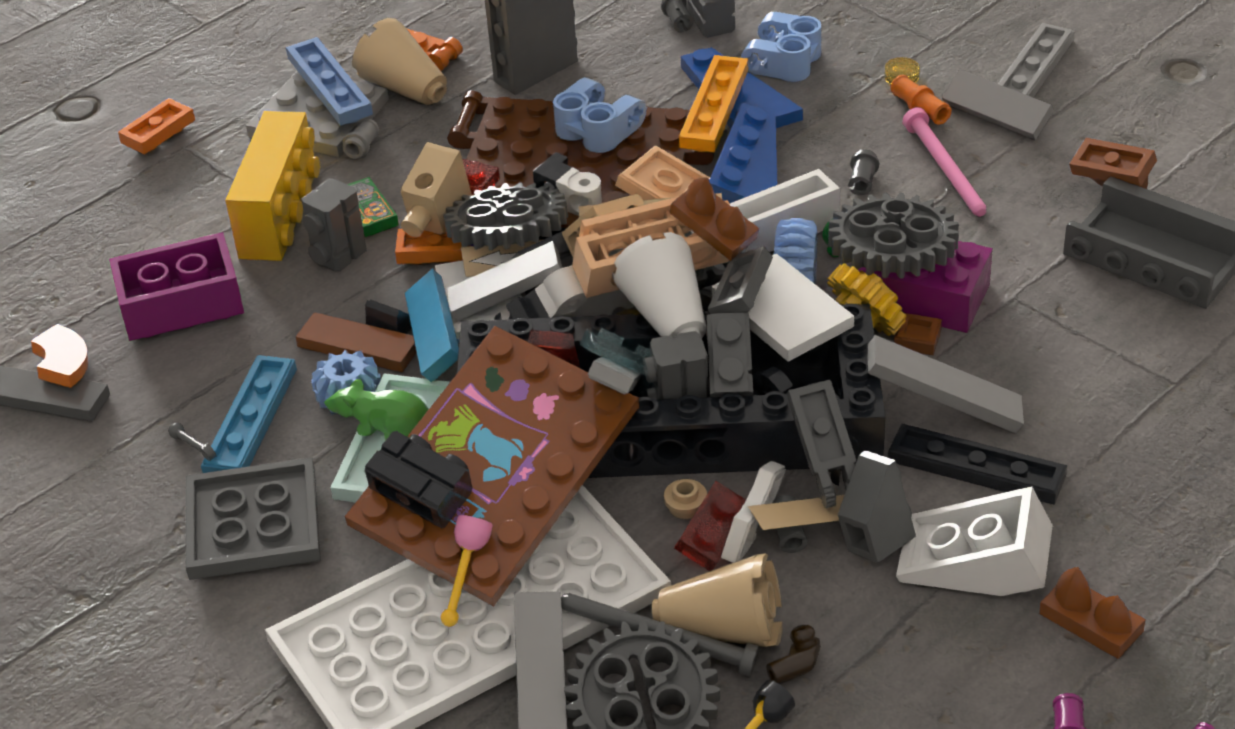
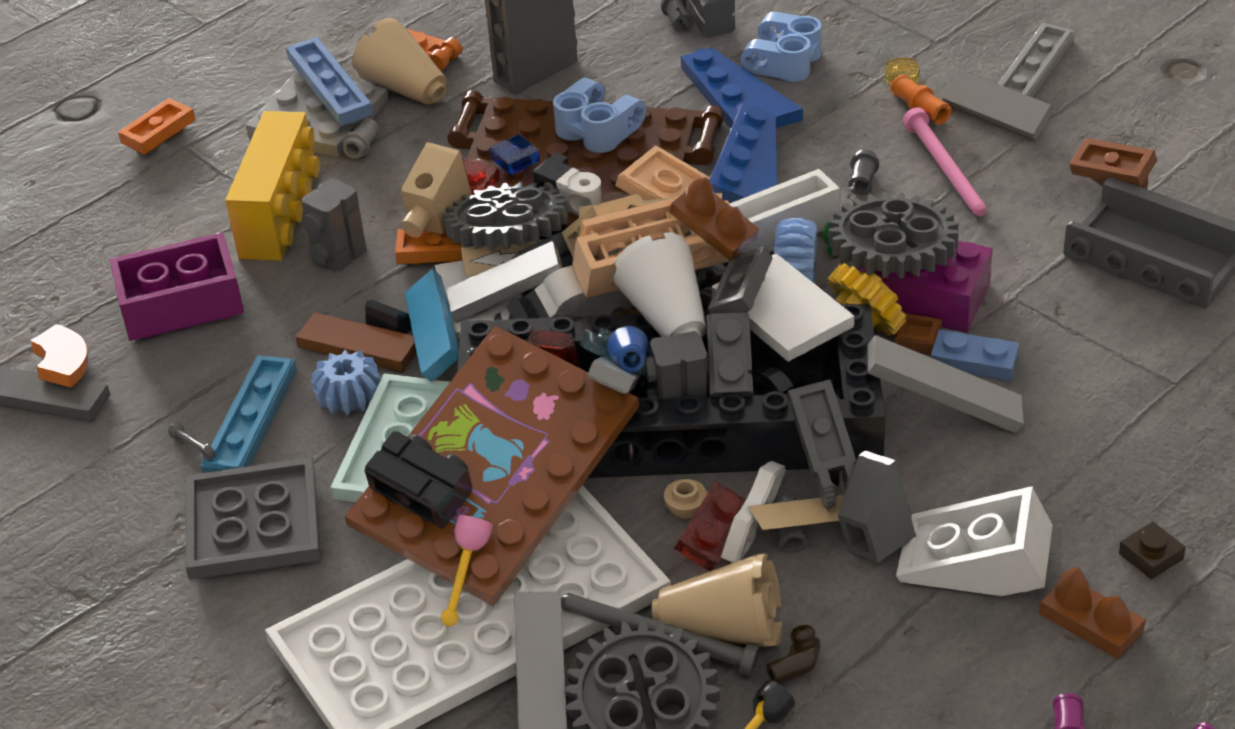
bright green animal [324,379,429,441] -> none
tile [347,177,399,237] -> none
light orange plate [679,55,748,152] -> none
black tile [888,423,1067,505] -> none
none -> clear blue tile [489,134,540,175]
none -> blue cone [607,326,649,372]
none -> medium blue plate [931,329,1019,381]
none -> dark brown plate [1119,521,1186,580]

